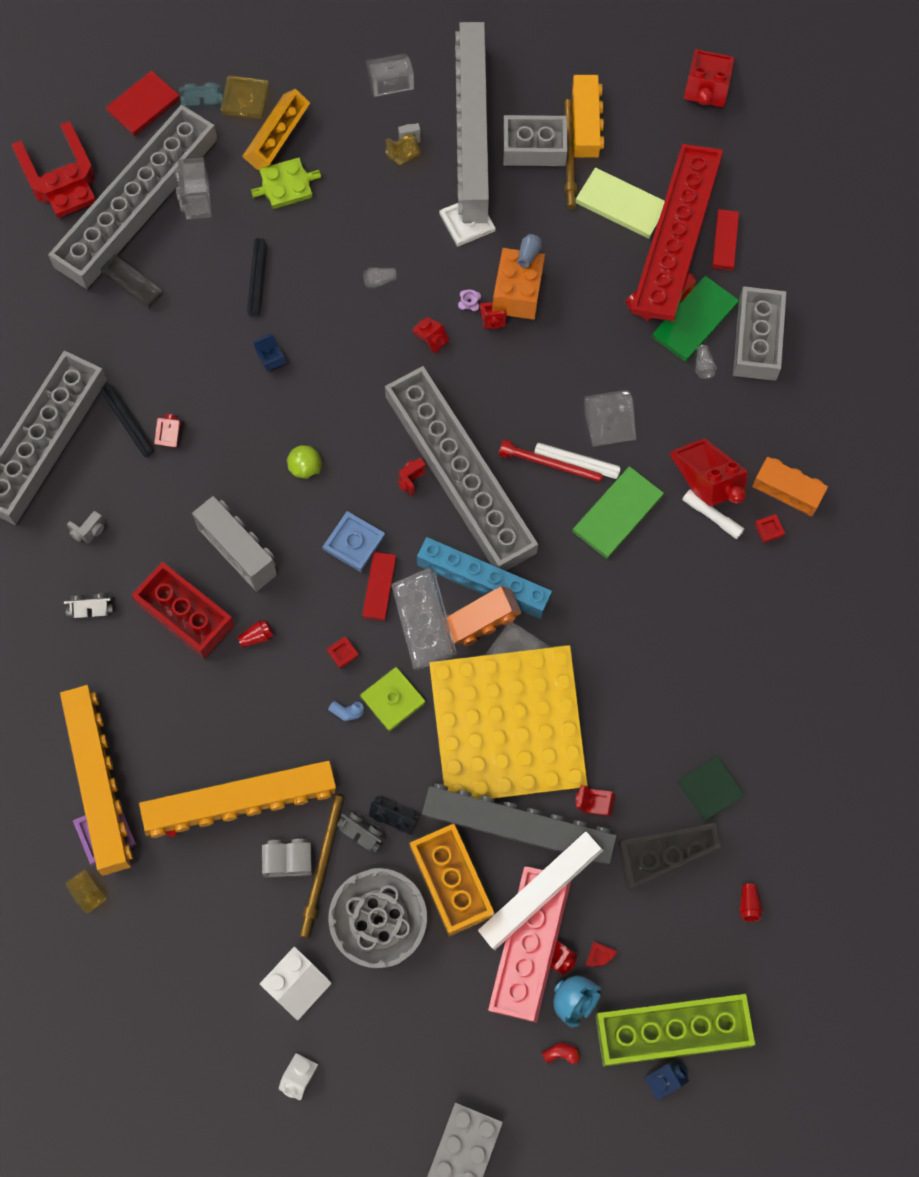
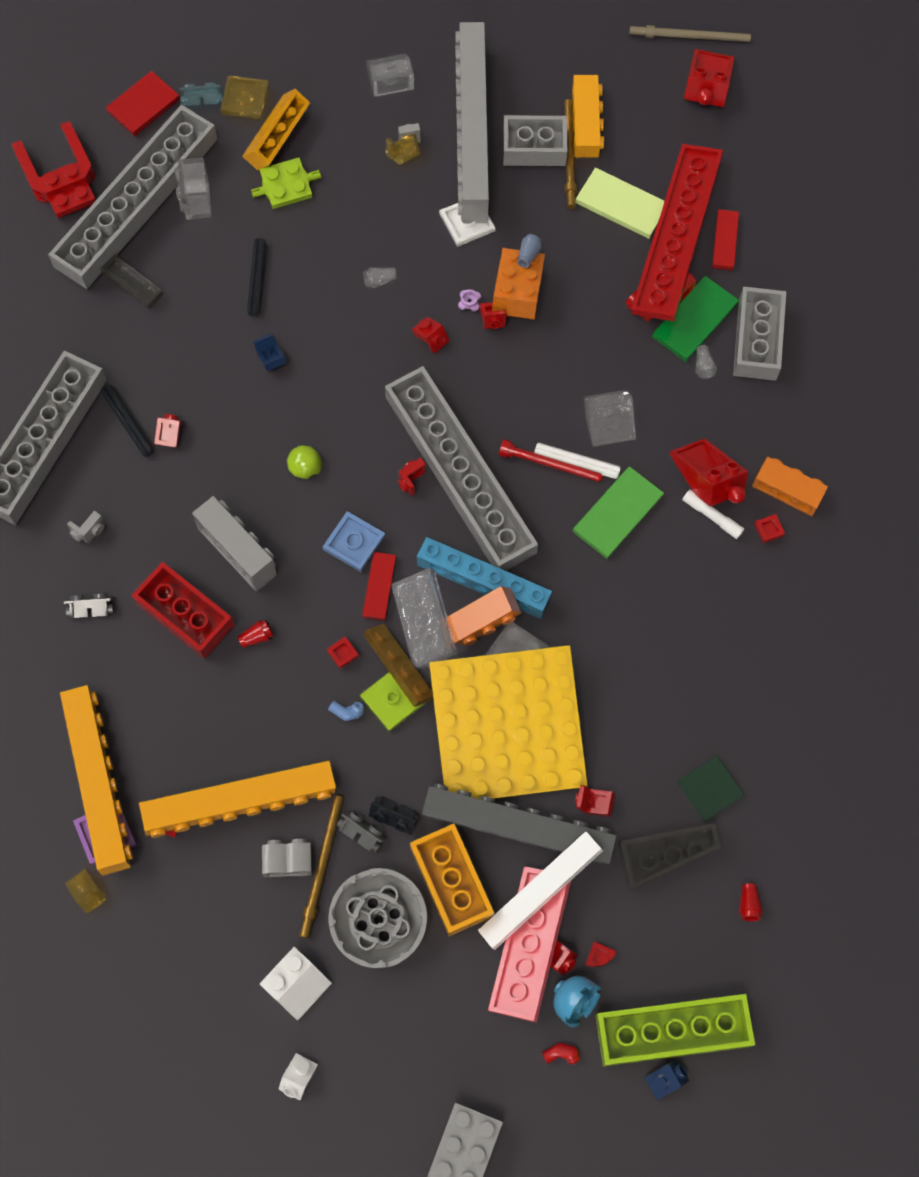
none -> pearl gold plate [363,624,433,707]
none -> dark tan bar [629,25,751,42]

